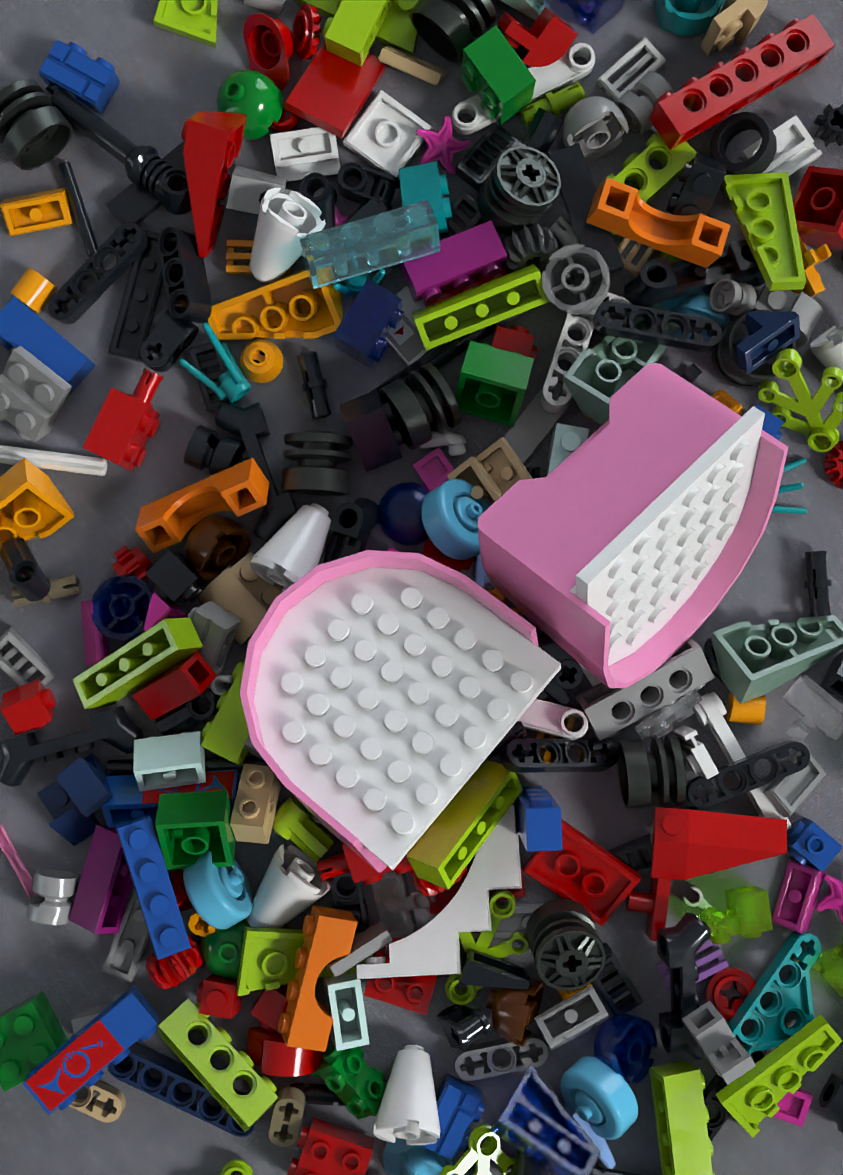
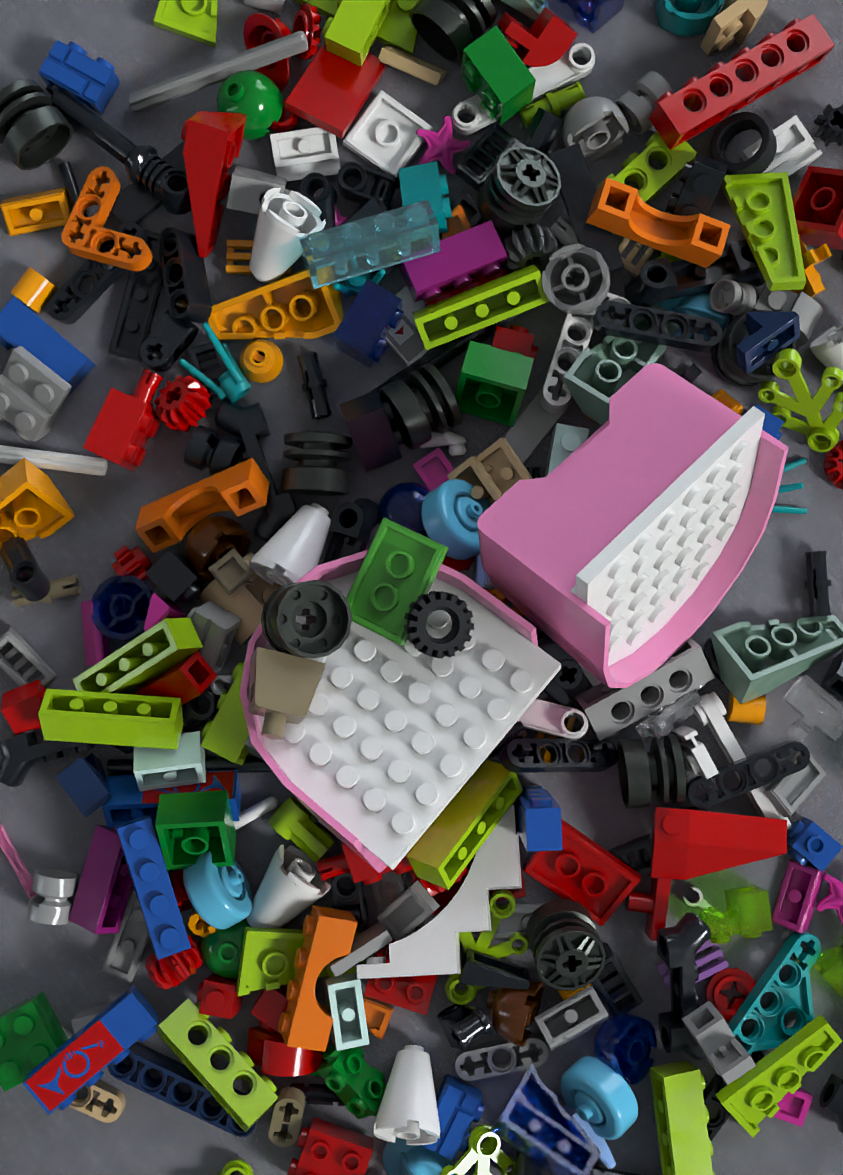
dark blue slope [37,780,101,846] -> none
tan brick [230,764,281,844] -> none
white tile [596,37,666,103] -> none
none -> lime brick [38,689,184,750]
none -> orange beam [61,166,153,272]
none -> light grey axle [128,31,309,112]
none -> red gear [154,375,212,433]
none -> dark tan tile [208,548,255,595]
none -> dark tan torso [248,647,326,740]
none -> pearl dark grey wheel [261,580,352,658]
none -> bright green tile [346,517,449,646]
none -> orange tile [363,996,394,1040]
none -> light grey tile [377,880,439,941]
none -> black tyre [404,591,474,658]
none -> orange tile [442,205,472,240]

